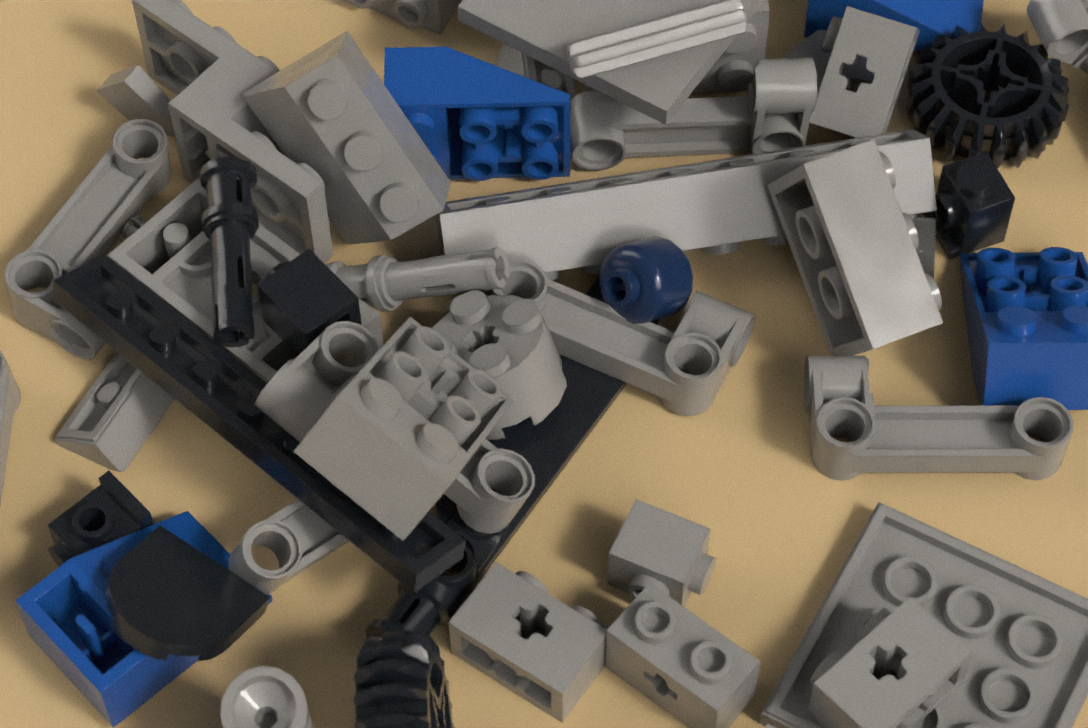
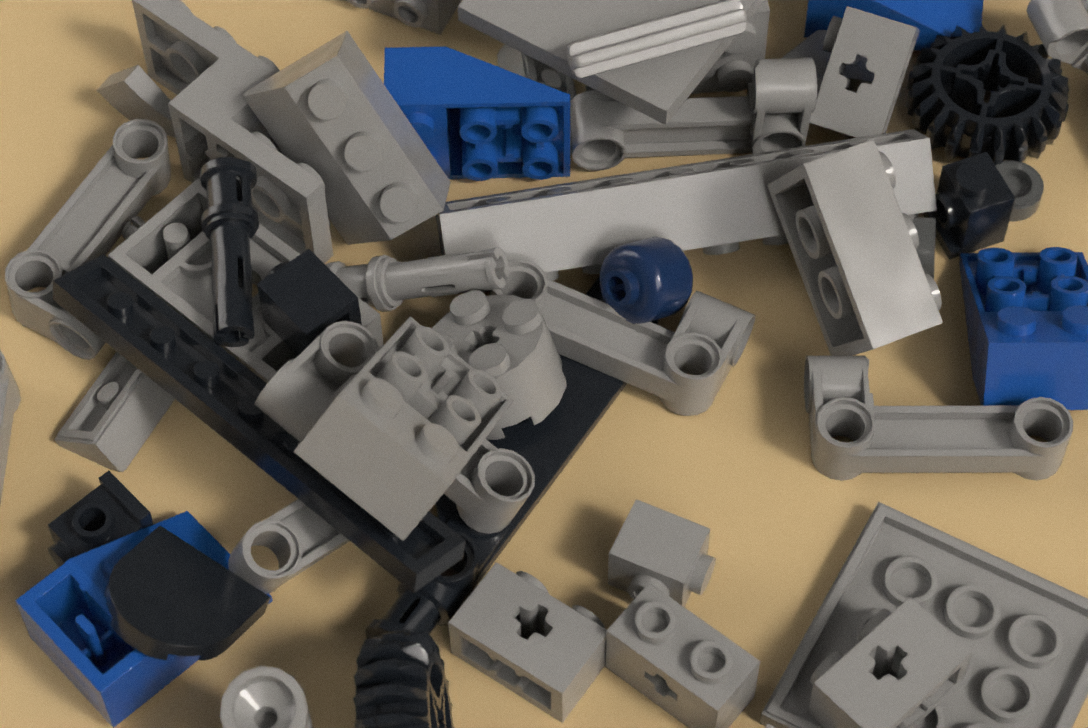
none -> dark grey tile [995,160,1044,222]

